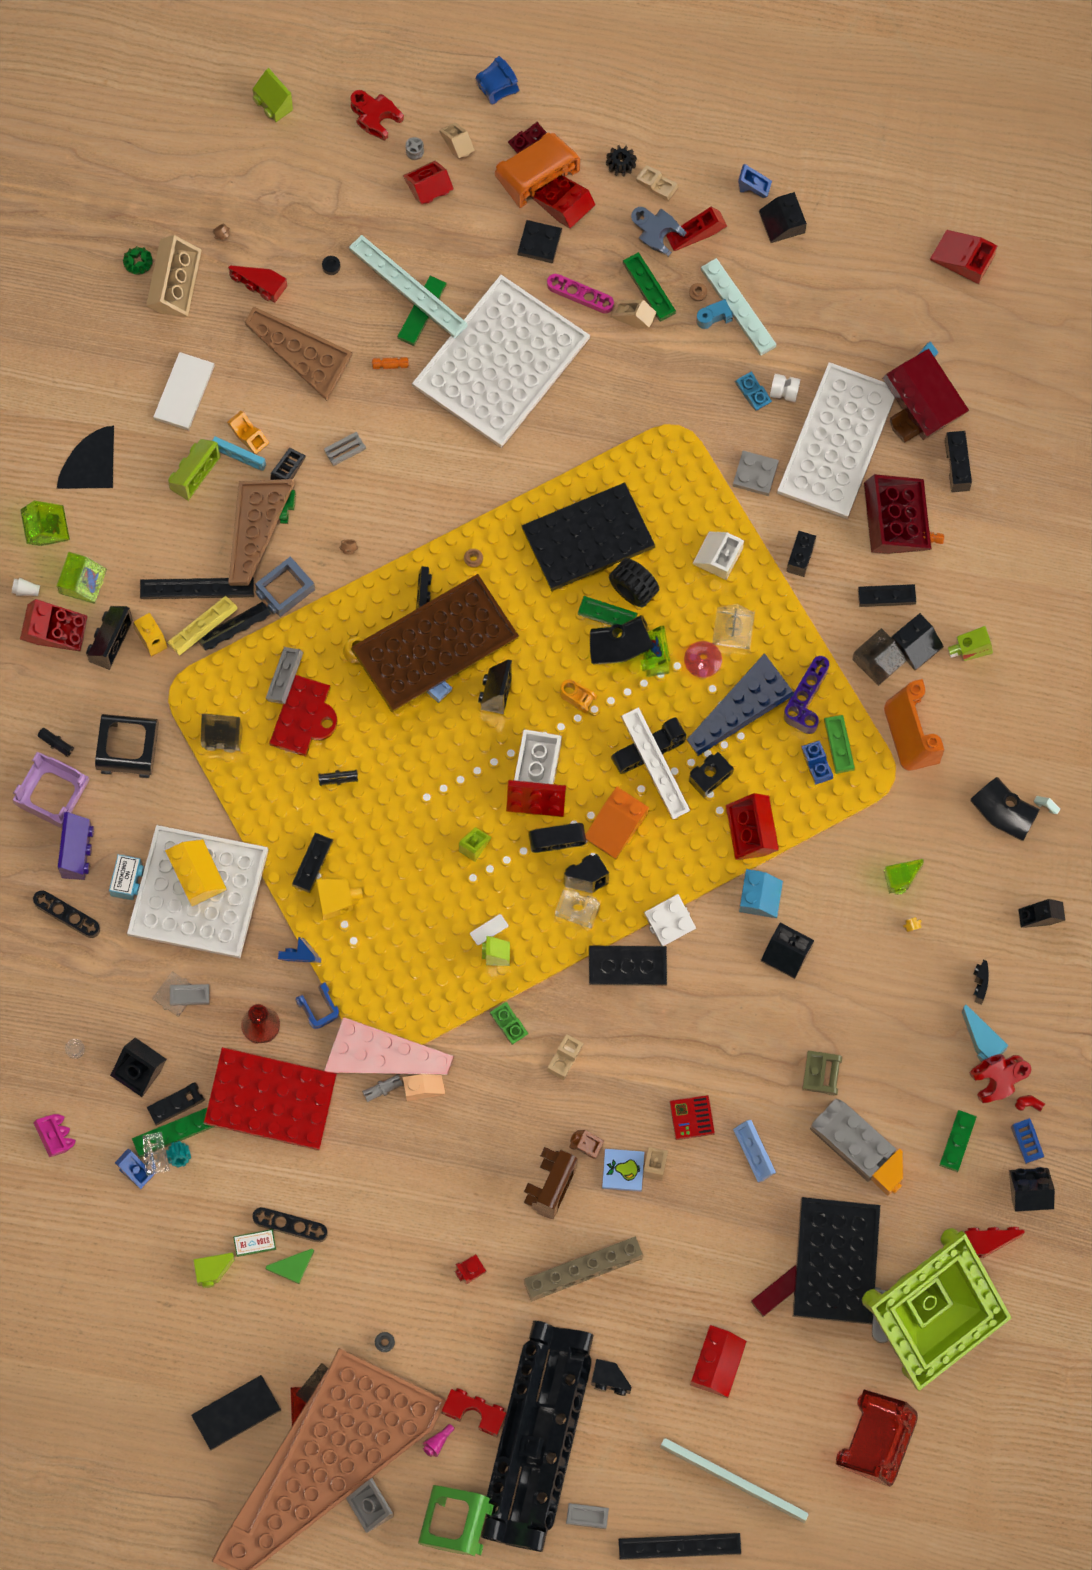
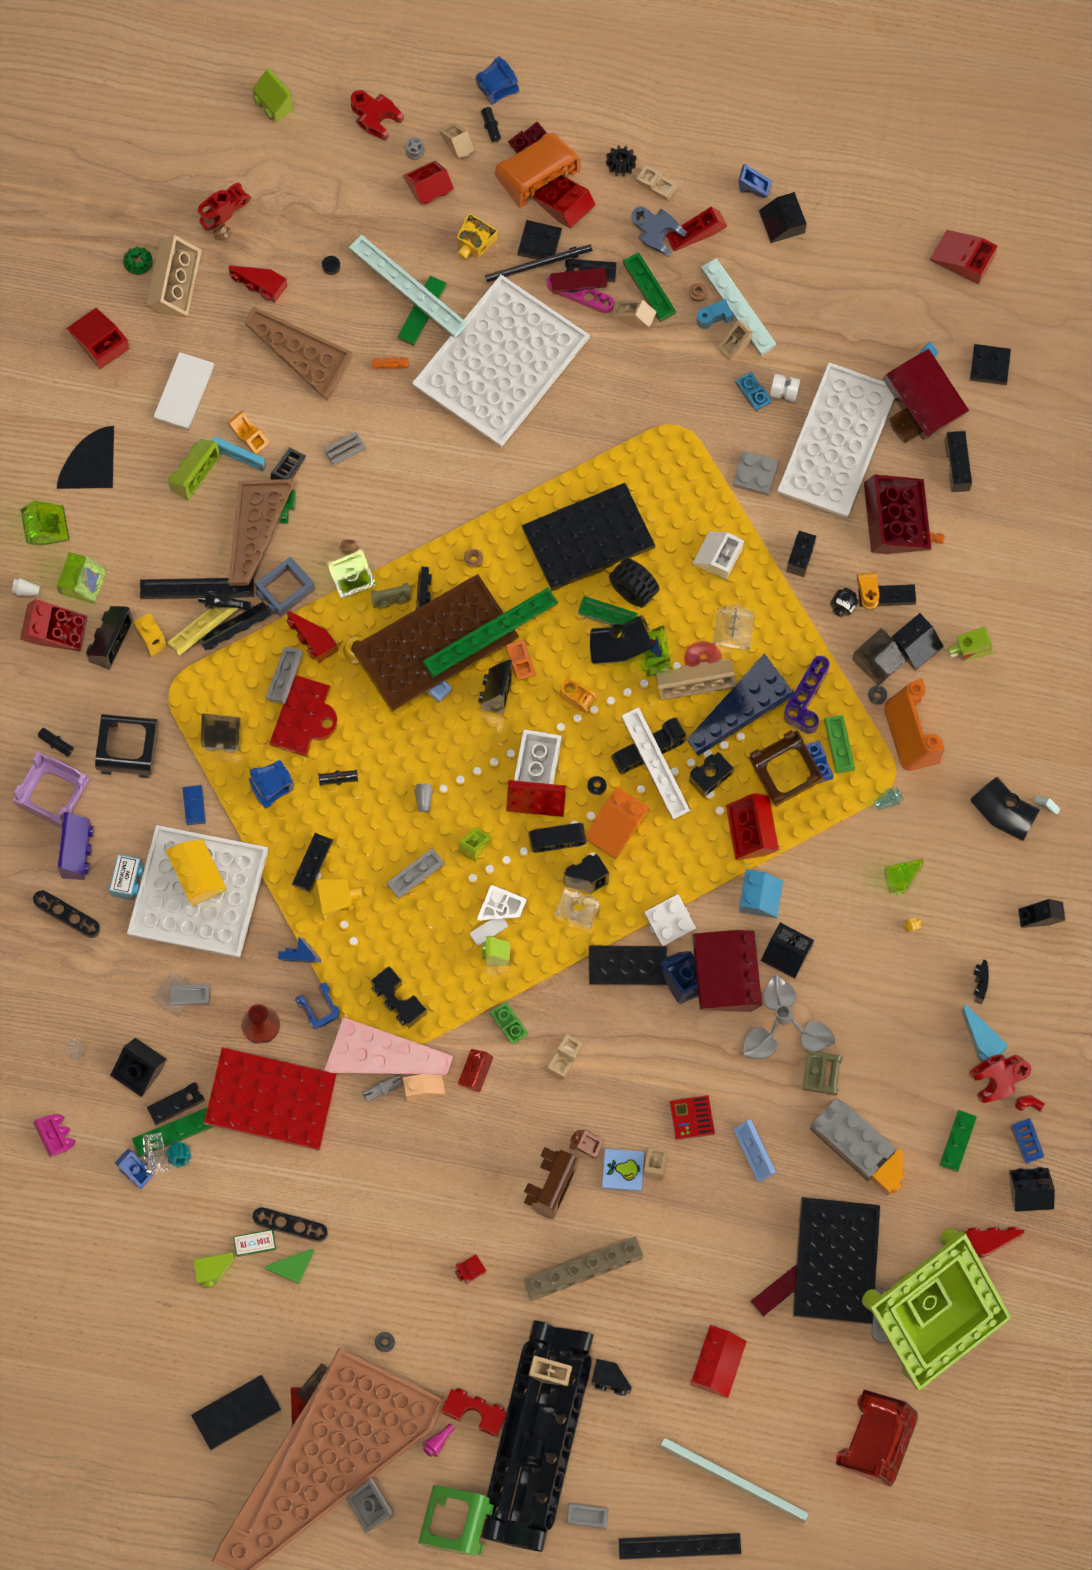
none -> red slope [66,307,129,369]
none -> blue plate [182,785,206,826]
none -> red piece [197,182,251,230]
none -> black animal [198,591,251,610]
none -> blue piece [249,760,294,809]
none -> red slope [286,611,338,663]
none -> clear neon green slope [327,550,376,599]
none -> olive plate [371,583,410,609]
none -> black arch [371,966,427,1029]
none -> light grey plate [387,848,444,899]
none -> light grey cone [414,784,433,812]
none -> green tile [422,587,558,679]
none -> yellow torso [457,213,498,260]
none -> clear red slope [457,1049,493,1092]
none -> white slope [477,885,527,921]
none -> black axle [481,107,501,142]
none -> black bar [485,244,593,282]
none -> orange slope [506,640,536,681]
none -> tan slope [529,1356,572,1386]
none -> dark red tile [550,268,607,293]
none -> black plate [565,259,617,282]
none -> black plate [587,776,607,795]
none -> tan slope [656,659,736,701]
none -> dark blue slope [659,951,698,1004]
none -> dark red slope [692,930,762,1012]
none -> tan slope [718,320,752,360]
none -> light grey plant [743,974,835,1059]
none -> reddish brown piece [748,730,825,807]
none -> black head [830,588,858,617]
none -> light orange piece [857,572,879,610]
none -> dark grey plate [868,685,887,704]
none -> clear light blue cone [874,787,903,810]
none -> black plate [970,344,1011,385]

